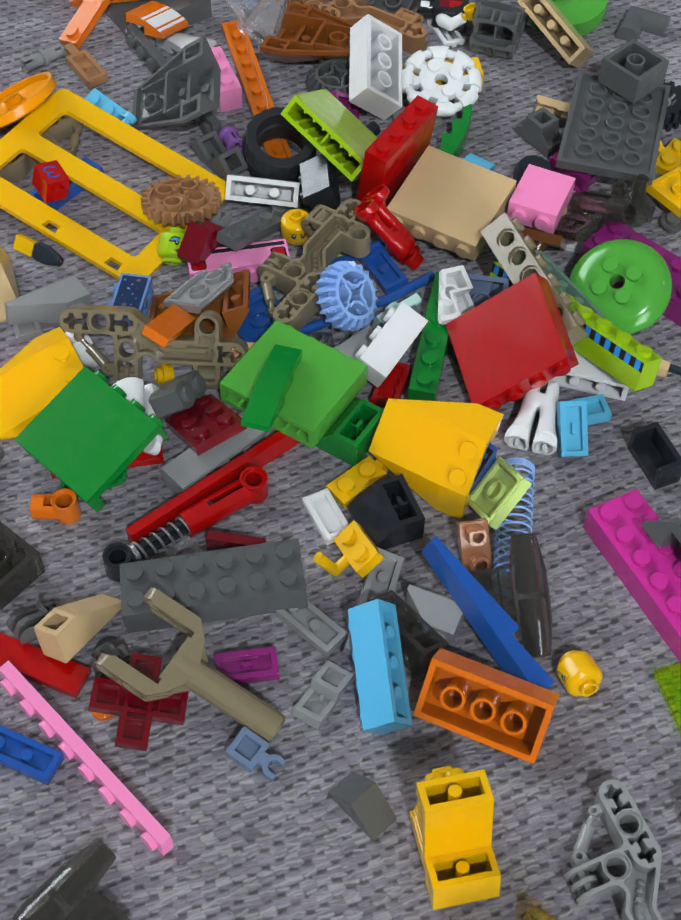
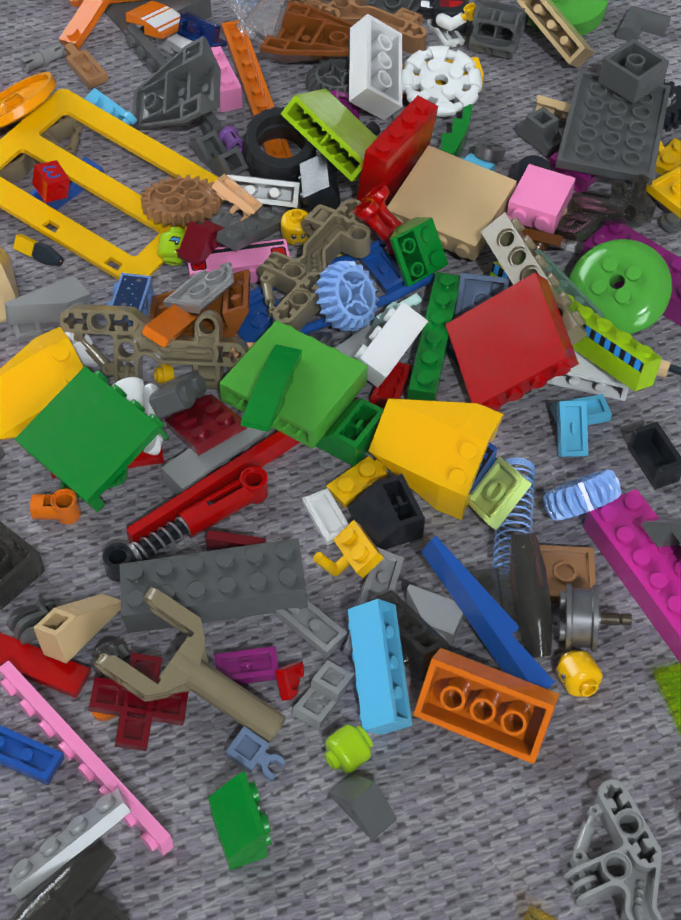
yellow brick [409,766,501,910] -> none
white slope [438,265,475,325] -> none
nougat hips [457,518,493,574] -> none
white piece [504,380,559,455] -> none
none -> light grey plate [9,788,132,900]
none -> clear blue panel [177,12,227,47]
none -> green slope [208,772,272,870]
none -> light nougat plate [212,173,263,221]
none -> red tile [275,661,304,701]
none -> lime head [324,724,373,773]
none -> green slope [389,217,448,286]
none -> flat silver beam [474,141,507,162]
none -> medium nougat plate [534,545,596,603]
none -> light blue gear [542,469,622,521]
none -> flat silver wheel [559,583,632,652]

